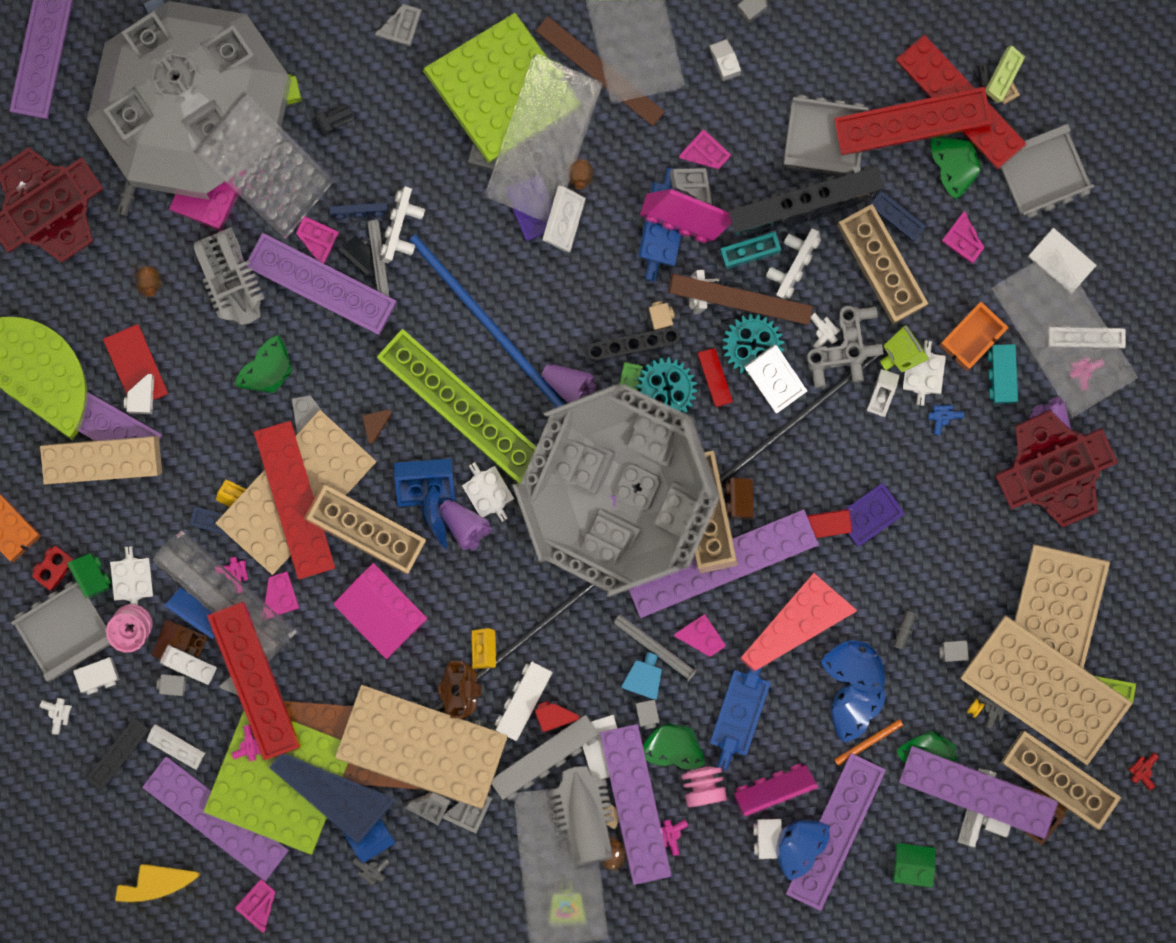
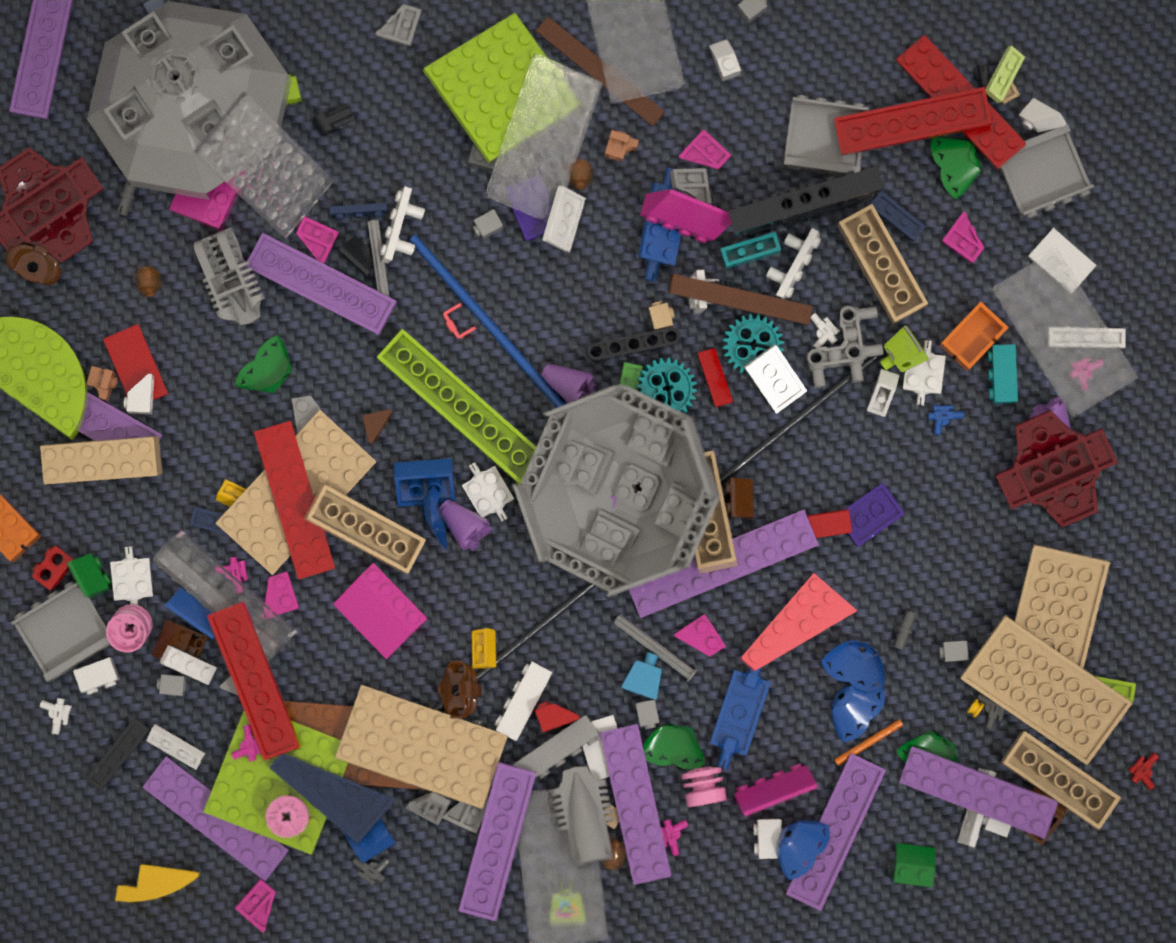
none -> reddish brown piece [5,245,62,286]
none -> nougat brick [87,366,118,402]
none -> bright pink wheel [266,796,310,837]
none -> coral piece [444,303,476,339]
none -> medium lavender plate [459,762,536,921]
none -> light grey brick [473,209,503,240]
none -> nougat brick [605,130,639,162]
none -> white slope [1019,98,1067,133]

